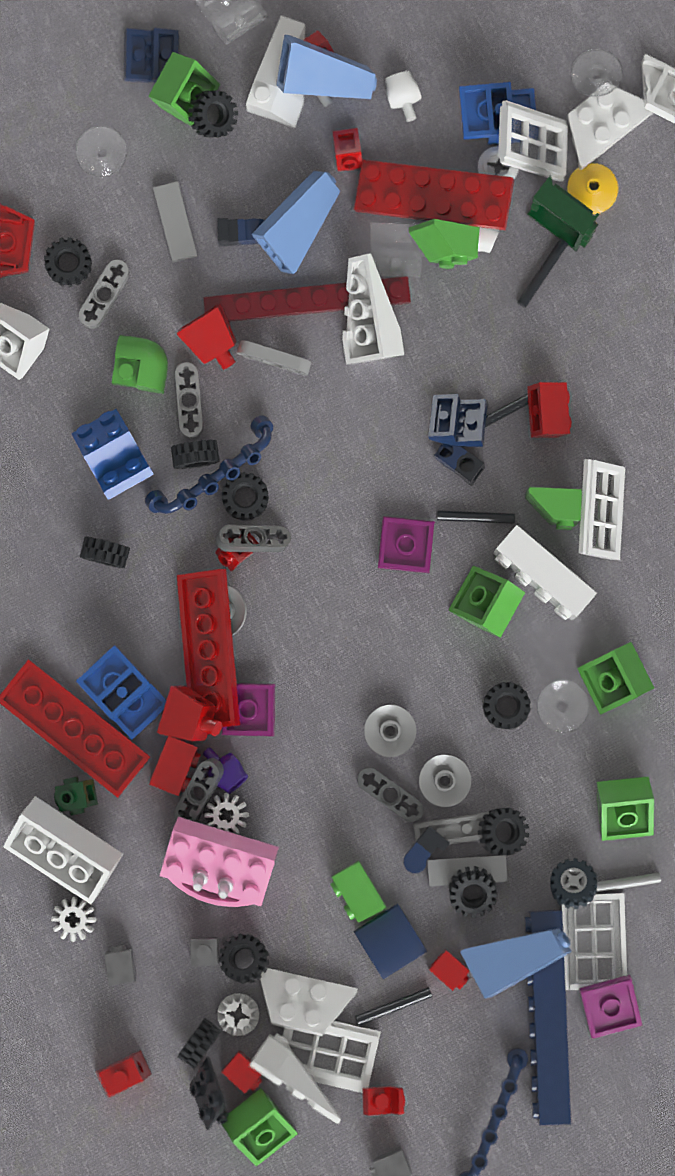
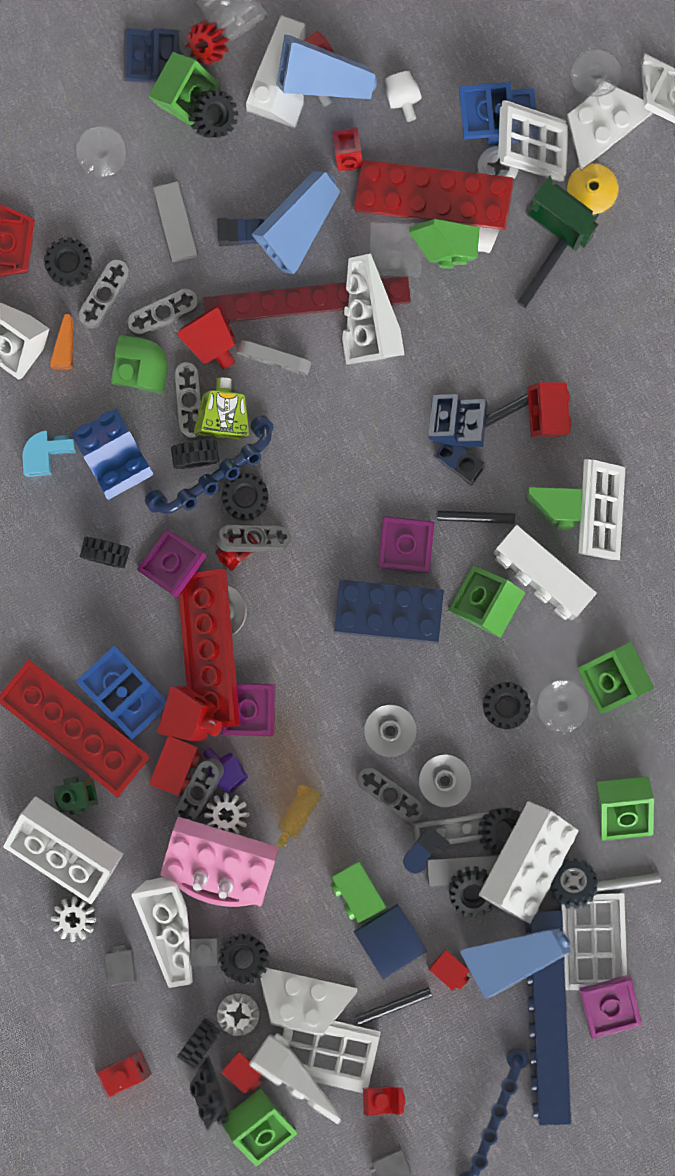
none -> medium azure brick [22,431,77,477]
none -> orange slope [50,314,74,370]
none -> light grey beam [128,289,198,336]
none -> white wedge [131,877,193,988]
none -> magenta plate [136,528,207,598]
none -> red gear [185,20,230,65]
none -> torso [194,378,249,440]
none -> clear yellow piece [277,785,322,847]
none -> dark blue brick [334,579,444,644]
none -> white brick [479,801,578,924]

